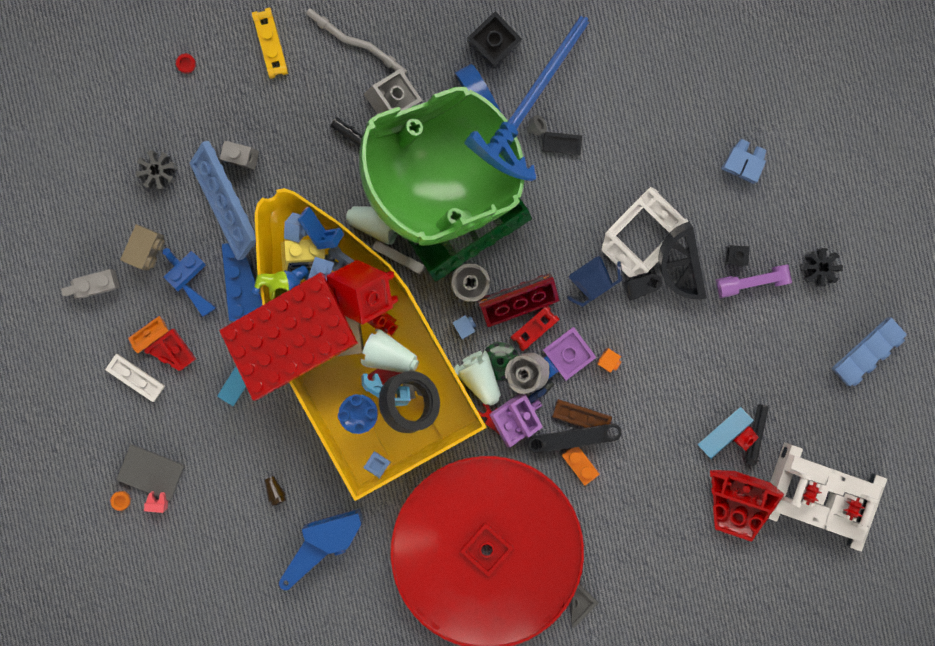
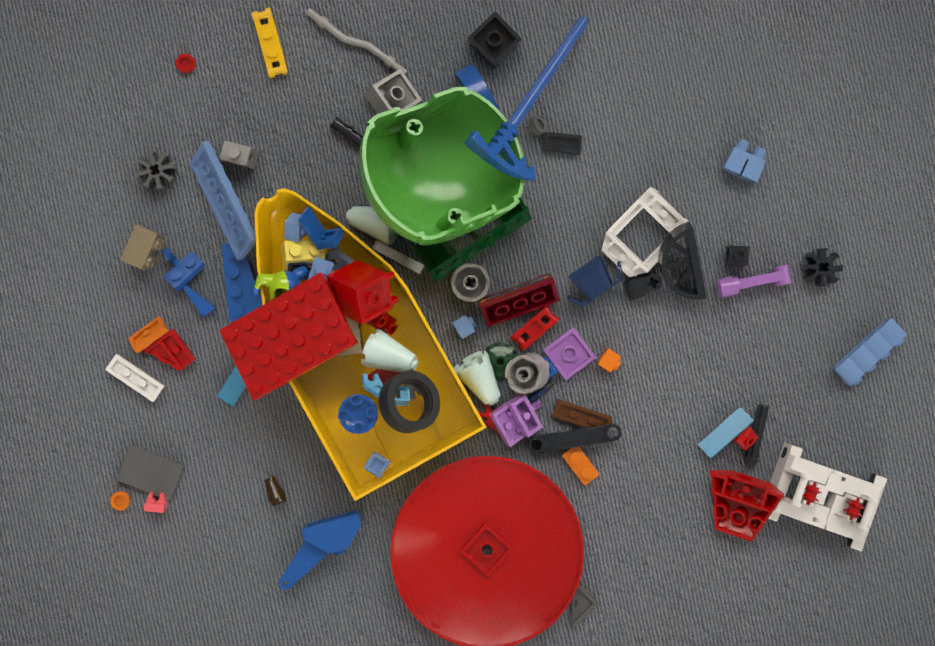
light grey hinge [61,269,120,298] -> none

